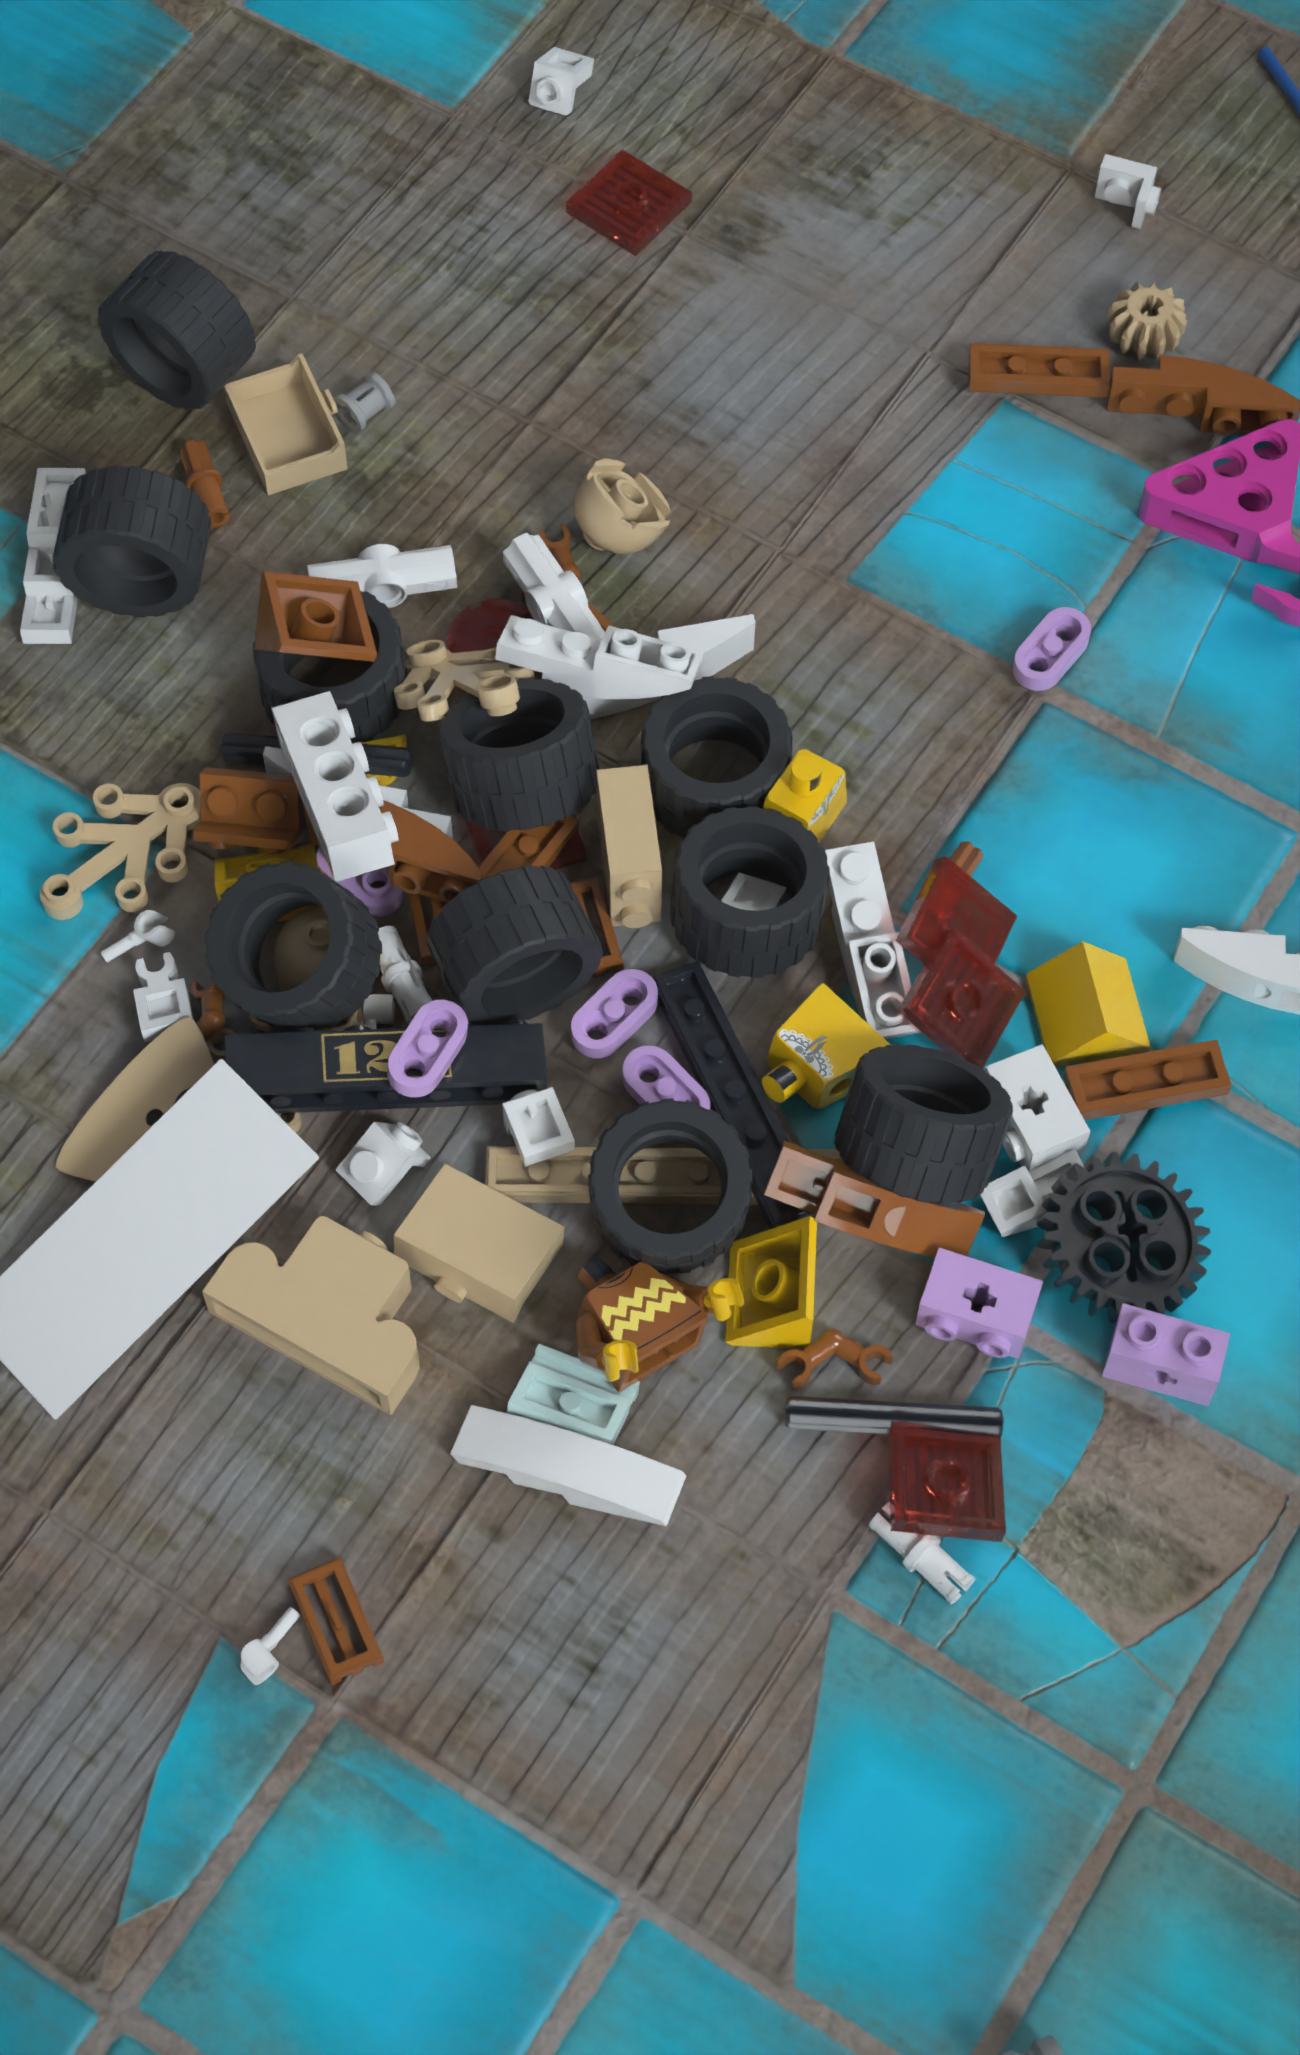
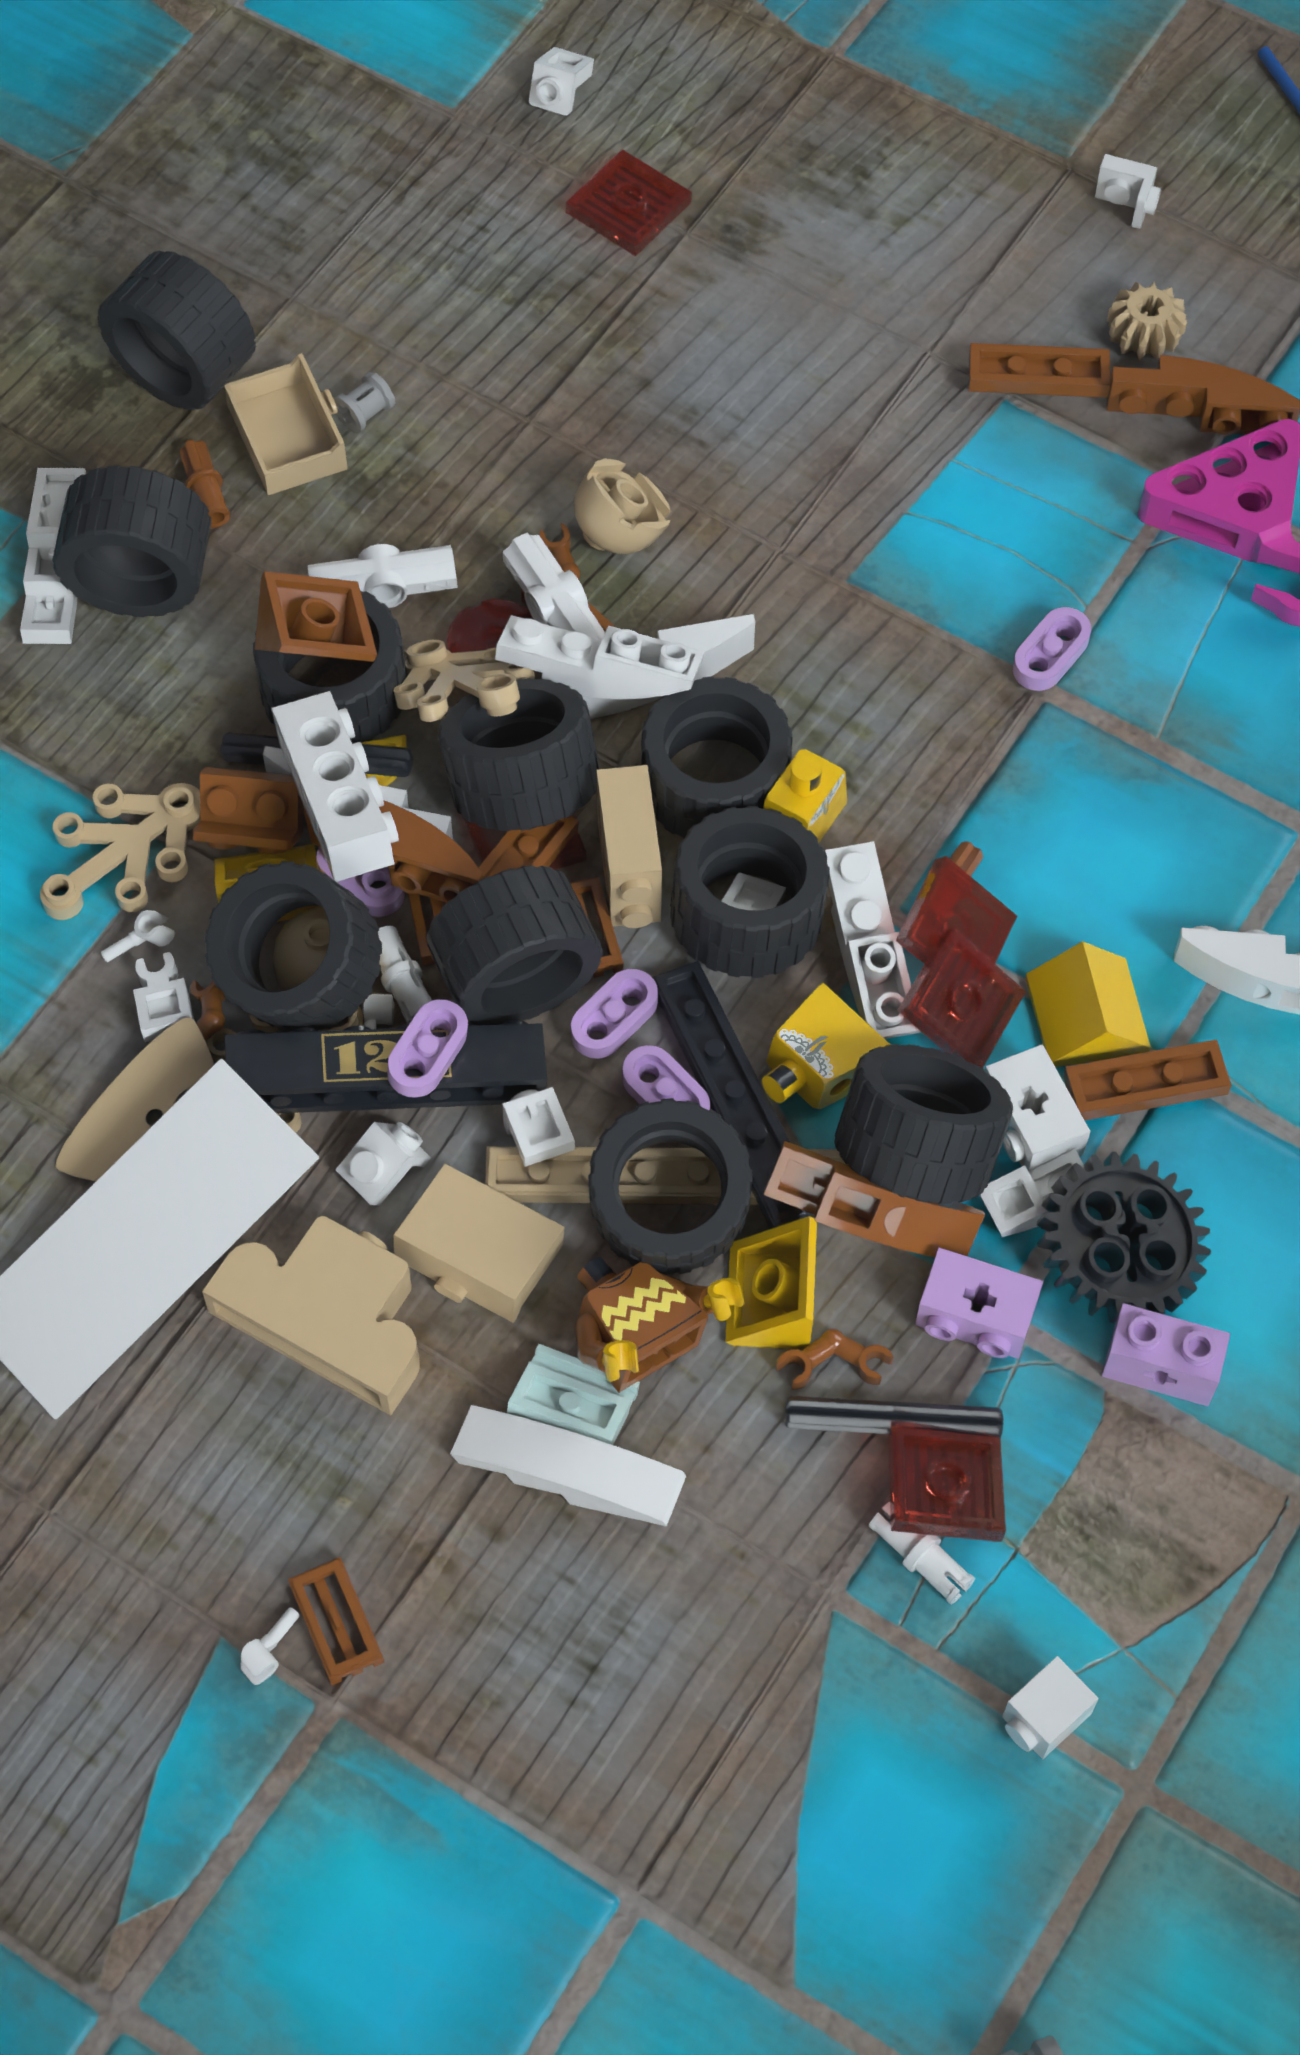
none -> white brick [1002,1656,1099,1759]

